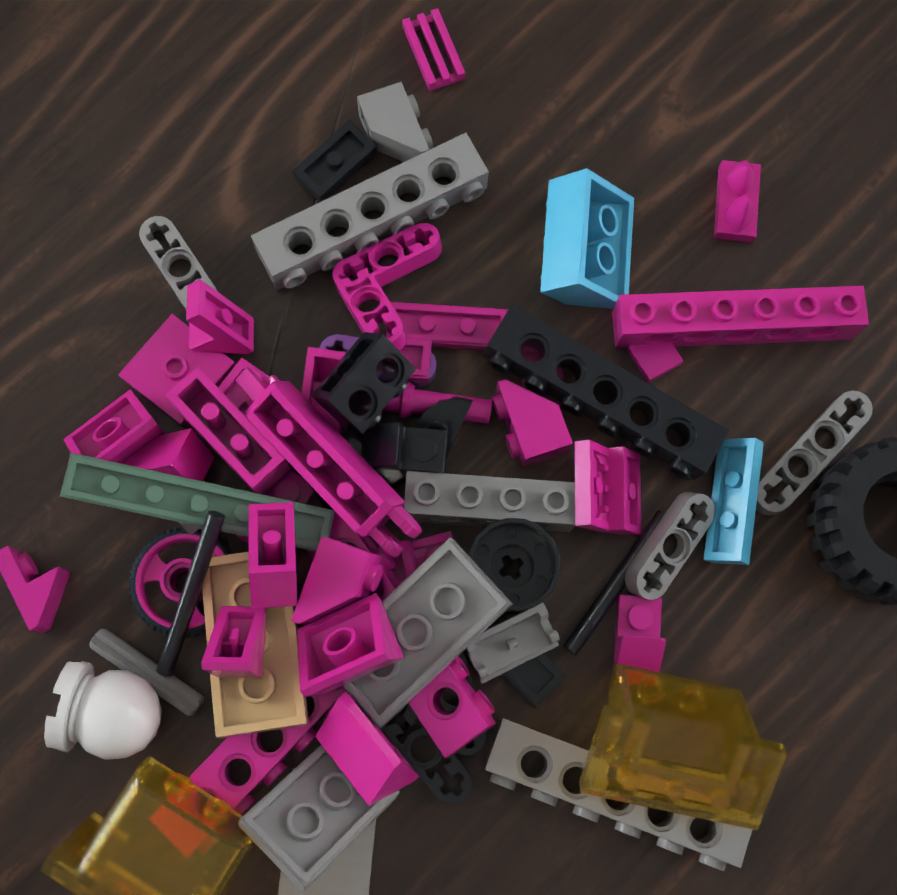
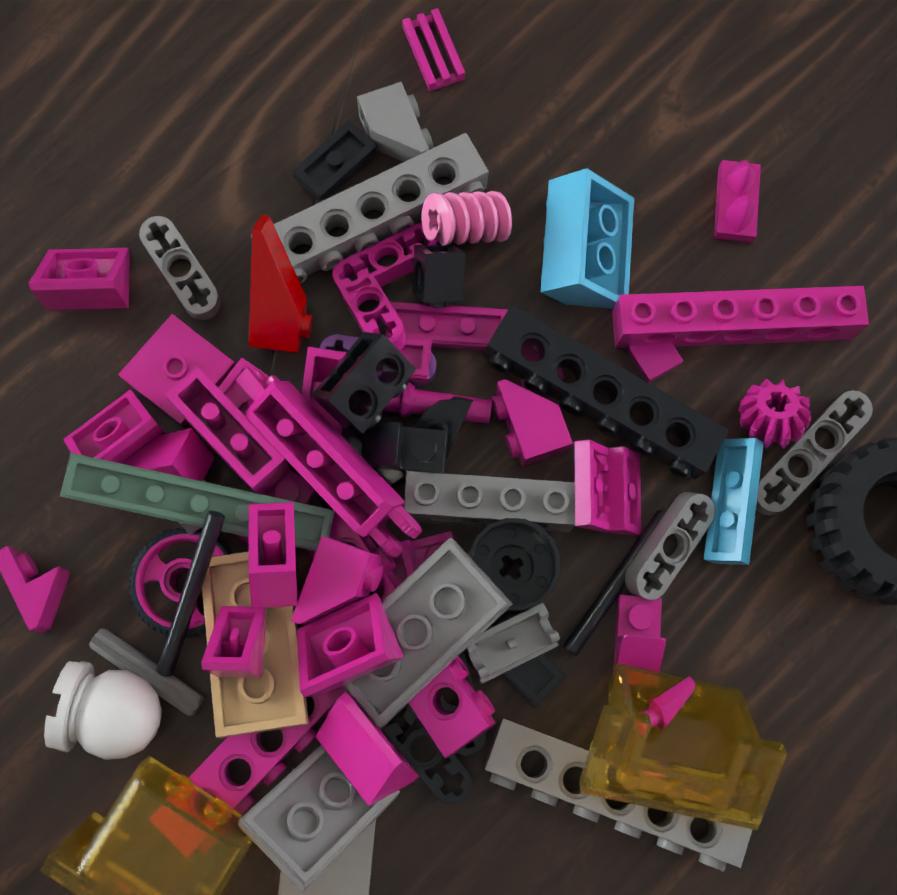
dark pink slope [186,279,254,354] -> none
none -> dark pink slope [29,248,130,310]
none -> red slope [249,215,313,353]
none -> black brick [413,244,466,308]
none -> bright pink piece [422,191,512,246]
none -> dark pink bar [634,676,695,732]
none -> dark pink gear [738,378,812,449]

